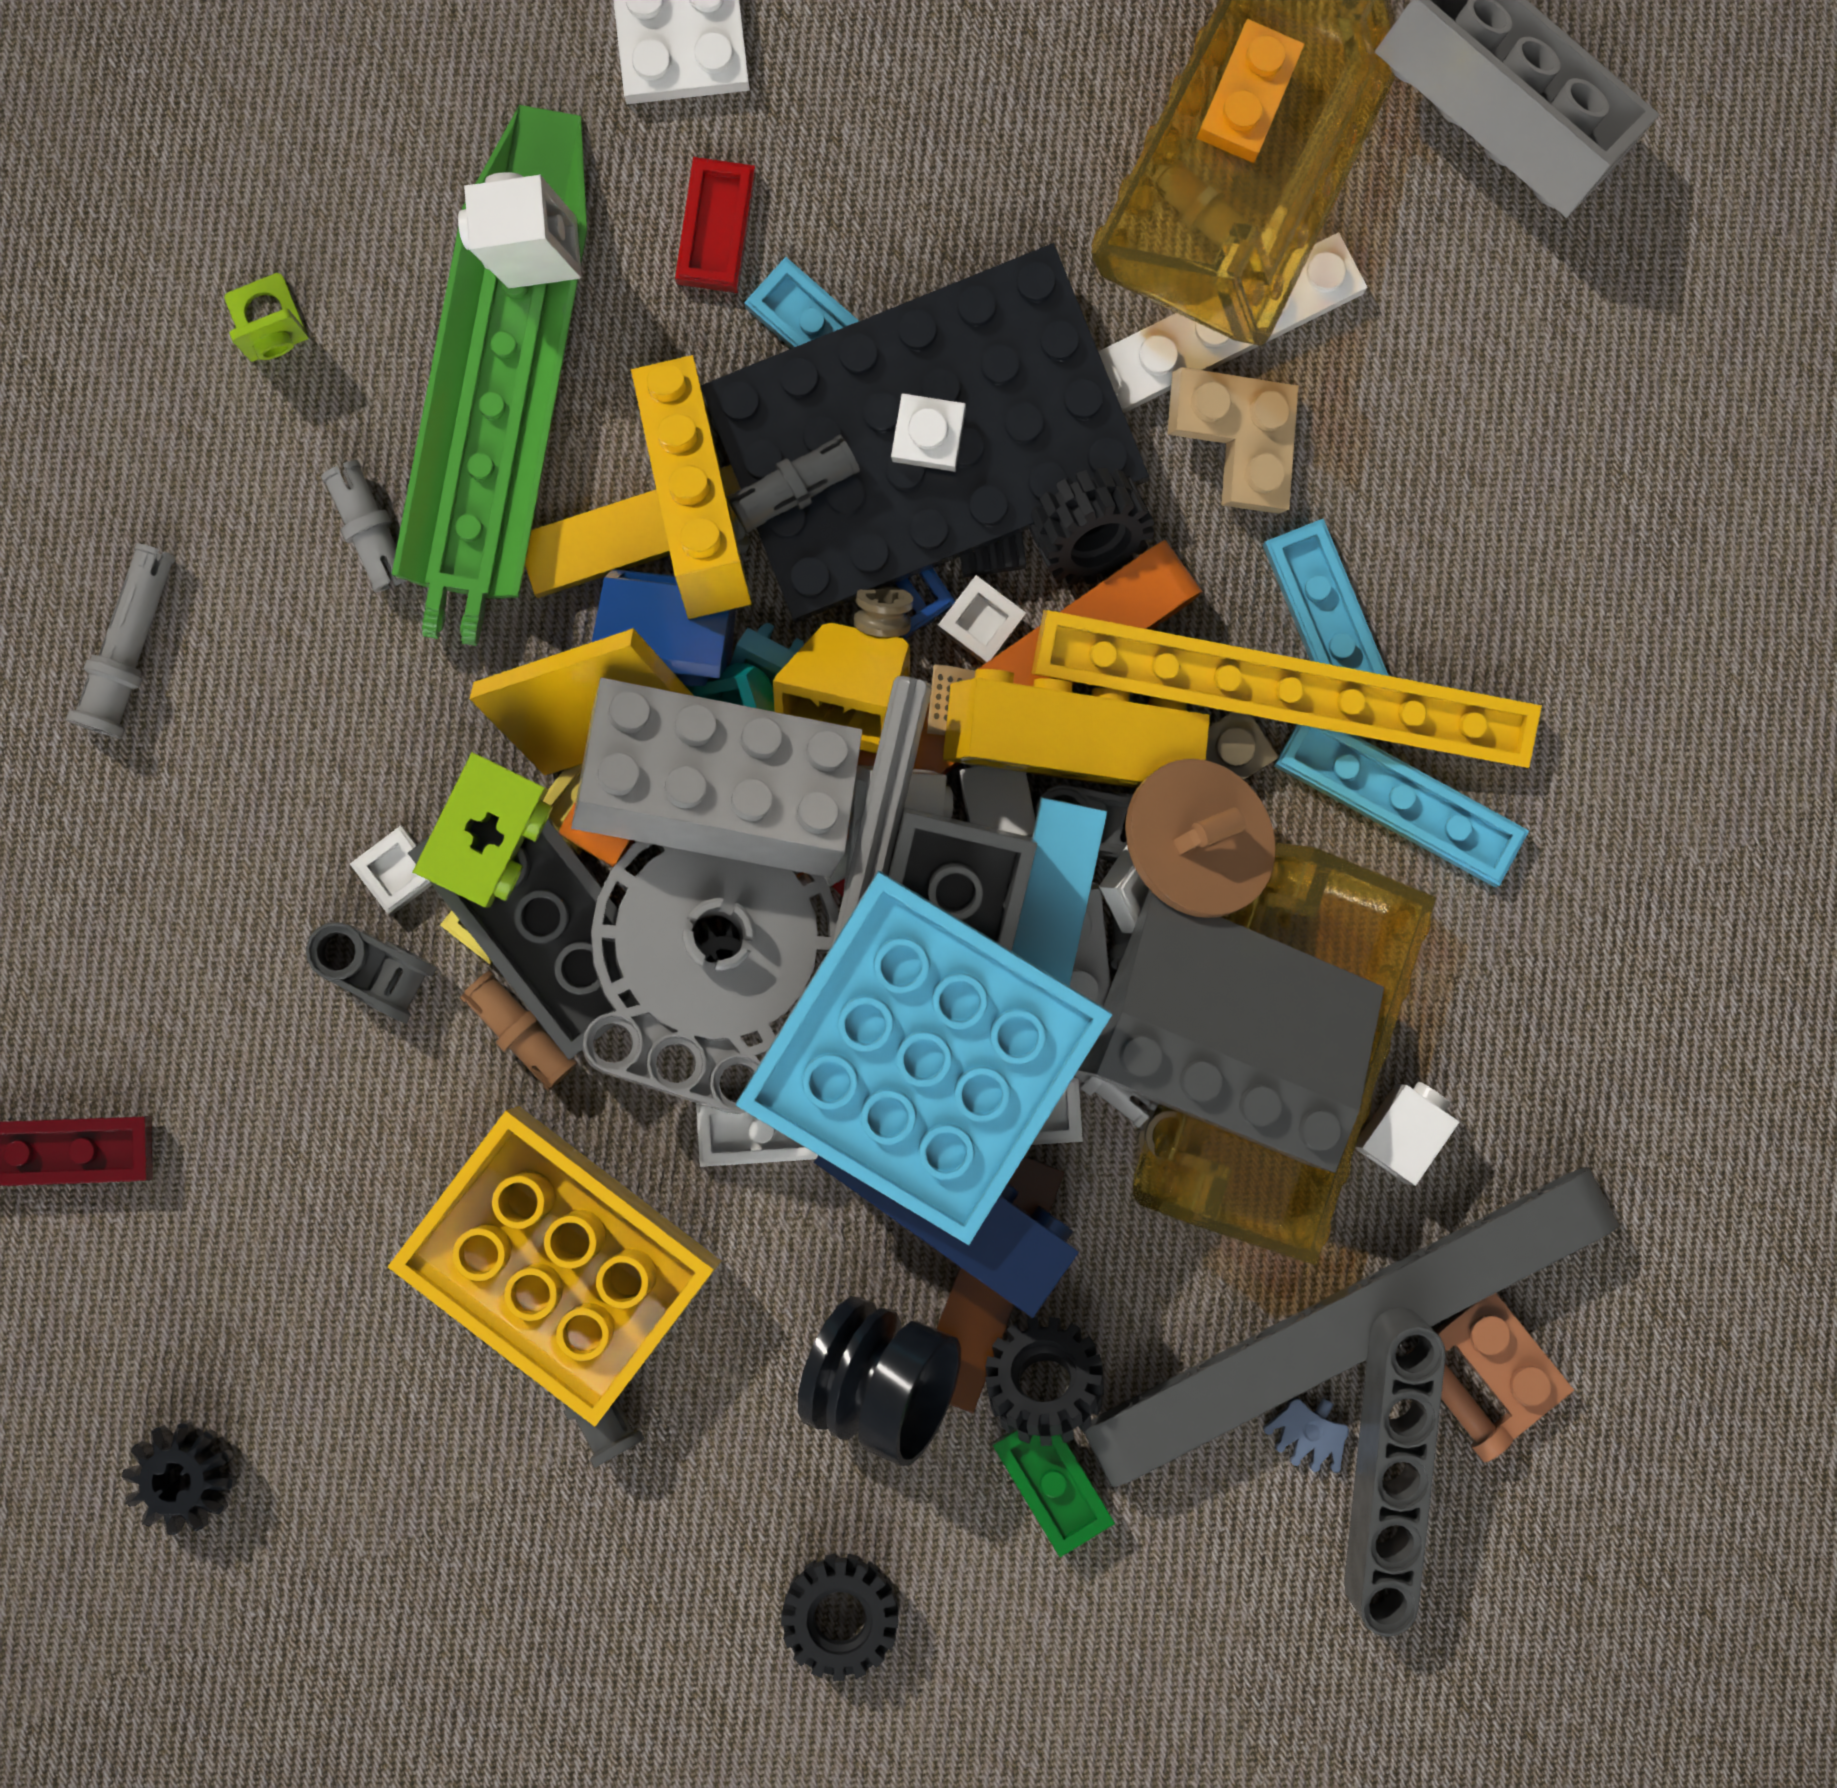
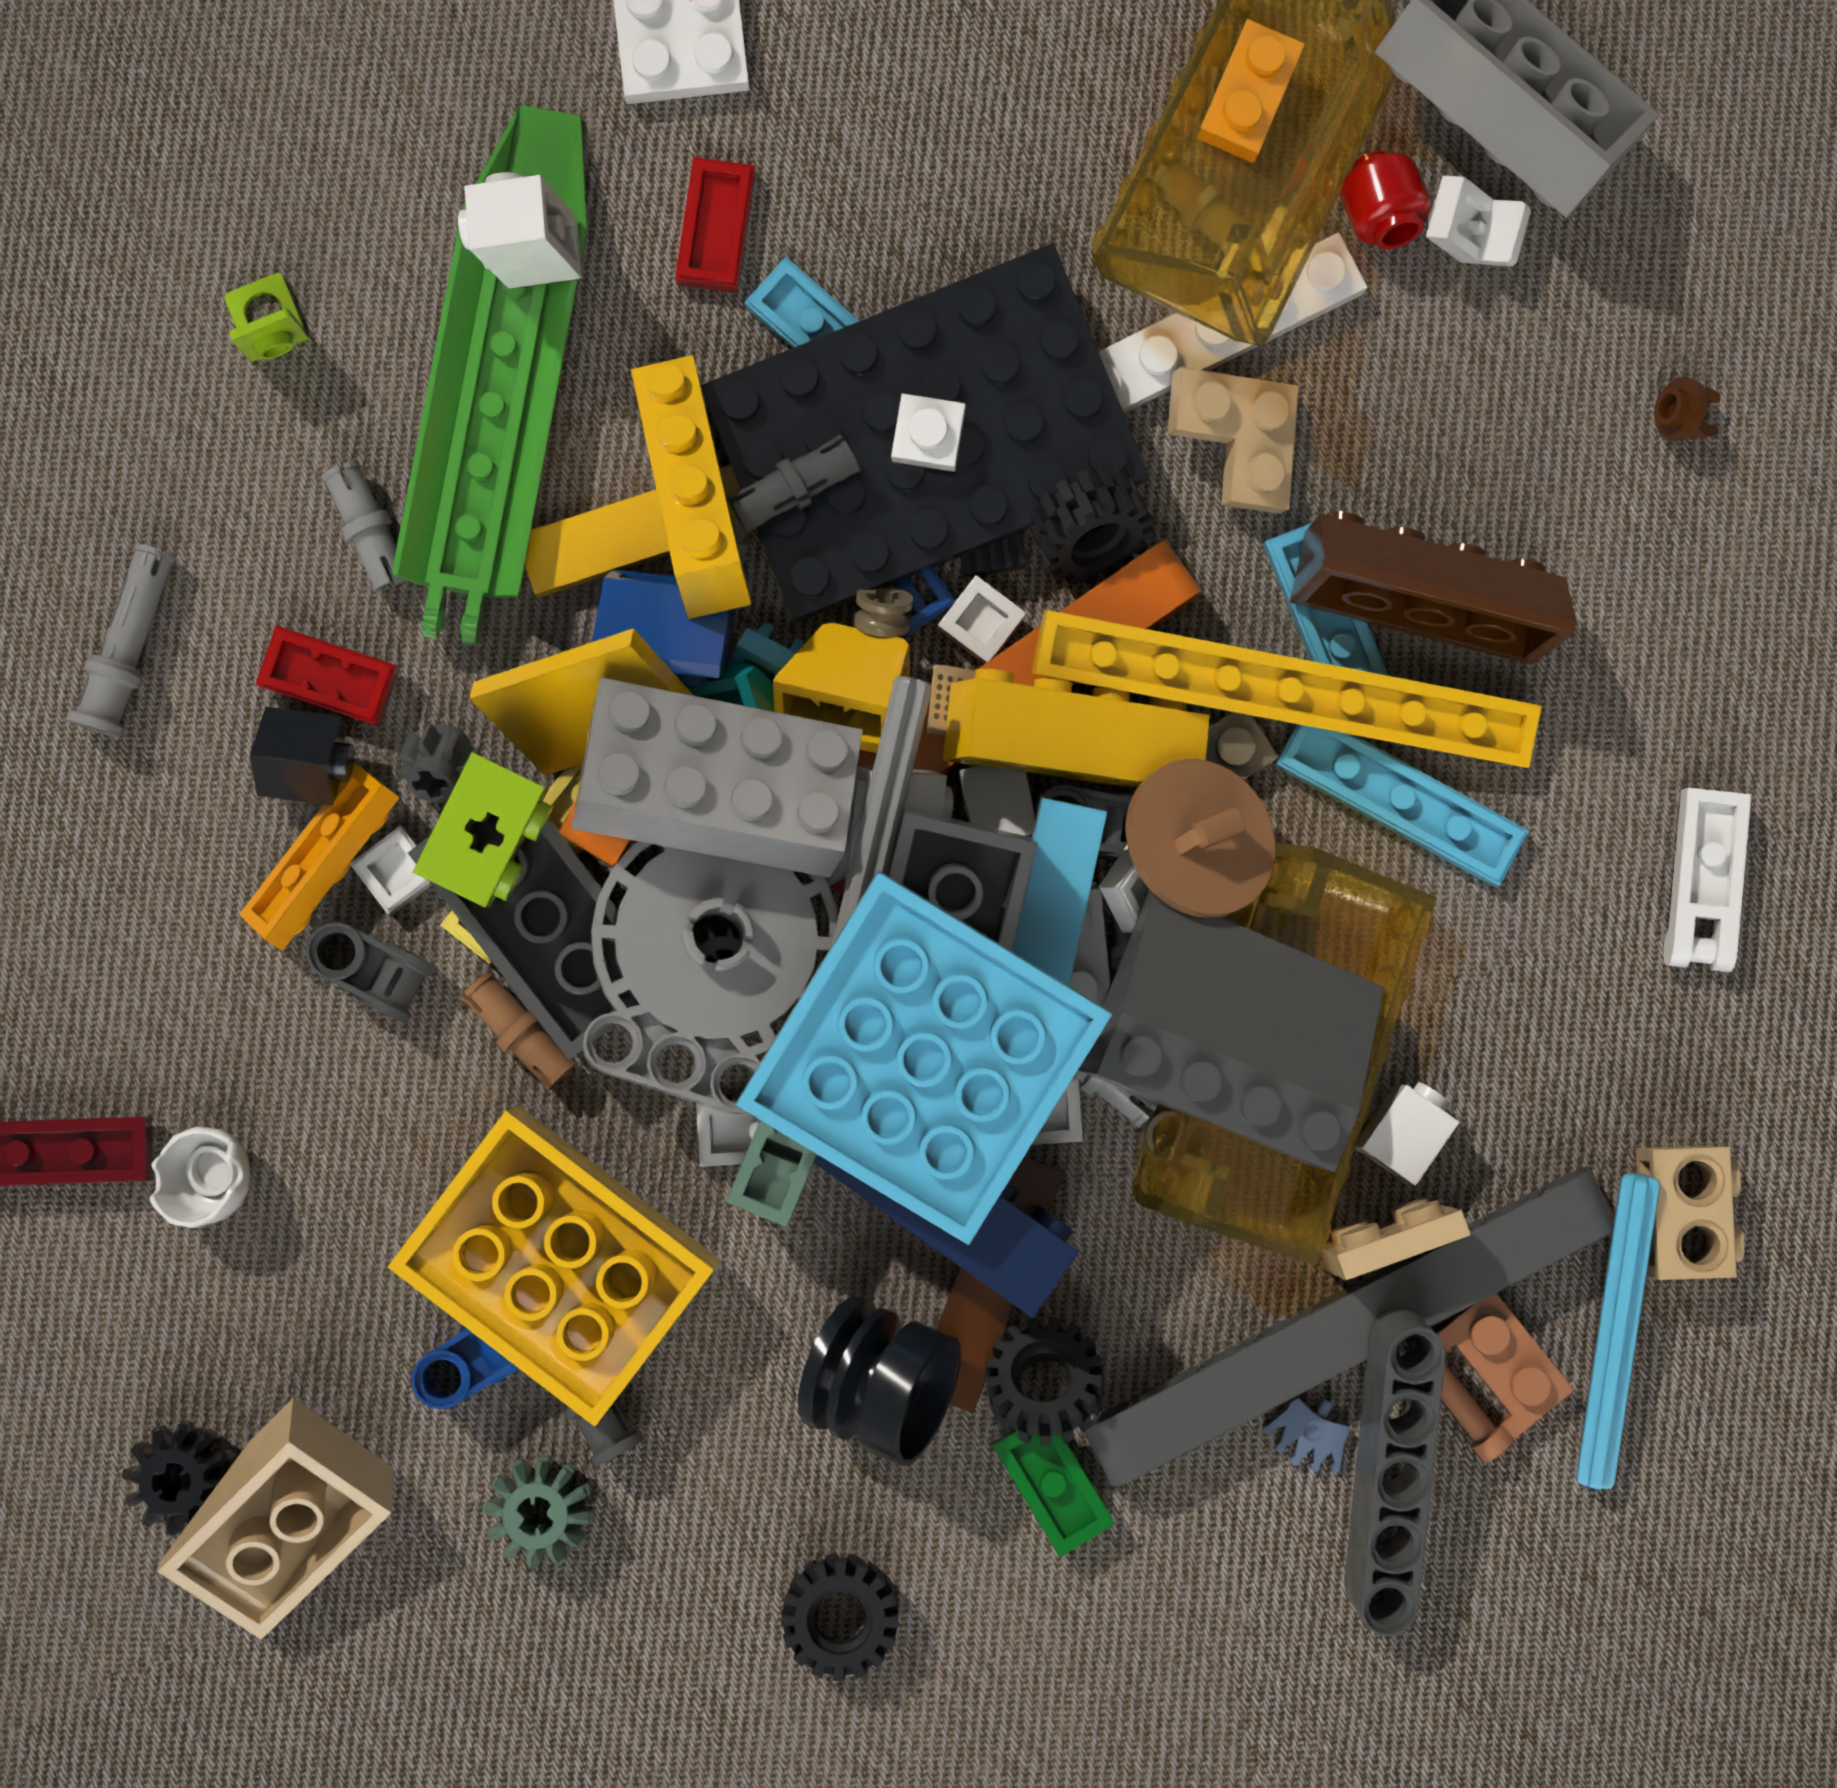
none -> white hair [150,1126,250,1228]
none -> tan slope [157,1398,394,1640]
none -> light orange plate [239,763,400,951]
none -> black brick [250,707,355,806]
none -> red plate [255,625,400,727]
none -> dark grey gear [398,724,480,802]
none -> blue piece [412,1327,519,1409]
none -> sand green gear [483,1454,595,1569]
none -> sand green brick [726,1120,818,1227]
none -> reddish brown slope [1290,511,1576,665]
none -> tan plate [1318,1197,1471,1280]
none -> red head [1339,150,1432,250]
none -> white bracket [1426,176,1531,266]
none -> medium azure axle [1576,1173,1660,1490]
none -> tan brick [1636,1145,1744,1280]
none -> reddish brown plate [1654,377,1720,441]
none -> white plate [1663,788,1752,972]

